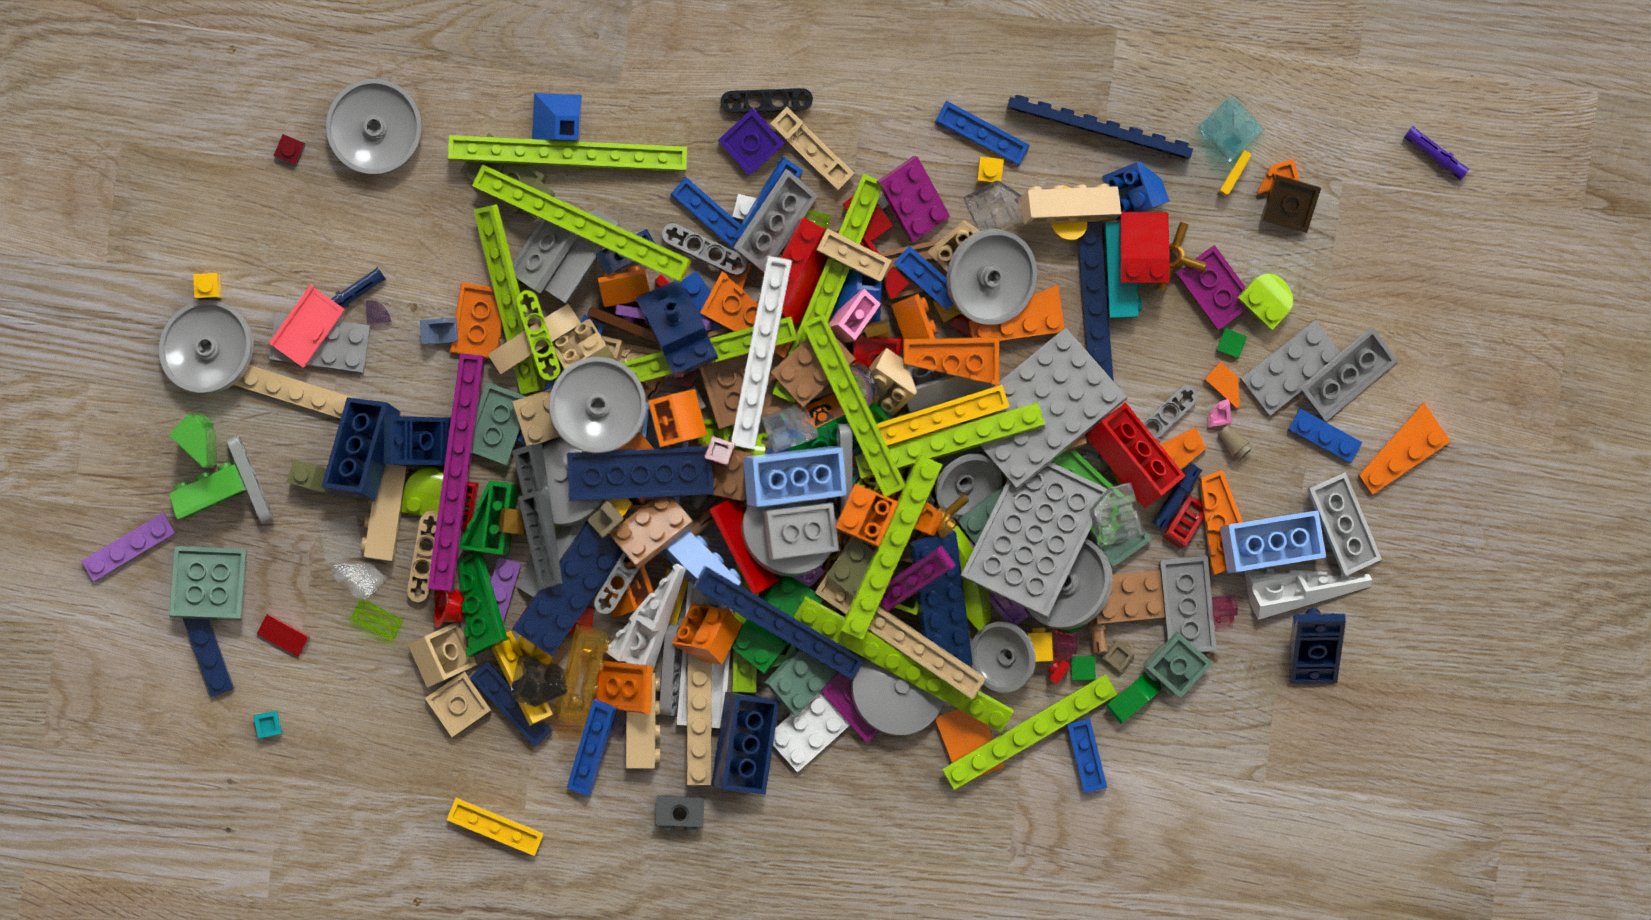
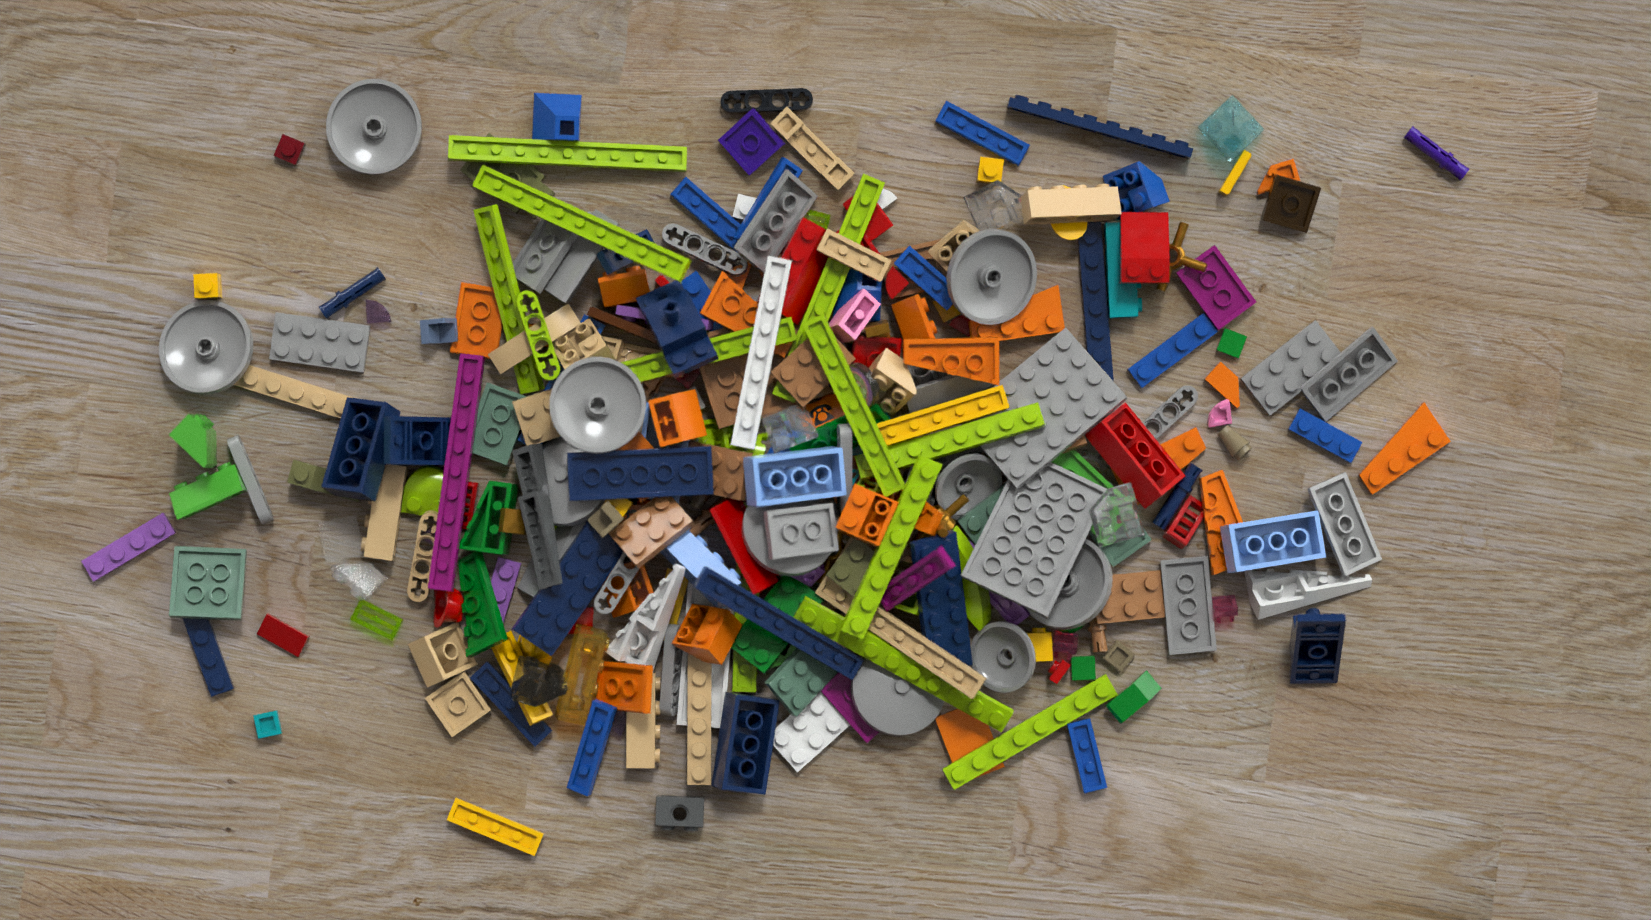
coral door [269,285,345,368] -> none
plate [704,436,735,468] -> none
magenta plate [876,156,951,242] -> none
sand green plate [1143,631,1213,698] -> none
lime slope [1237,273,1293,331] -> none
none -> blue plate [1127,313,1218,388]

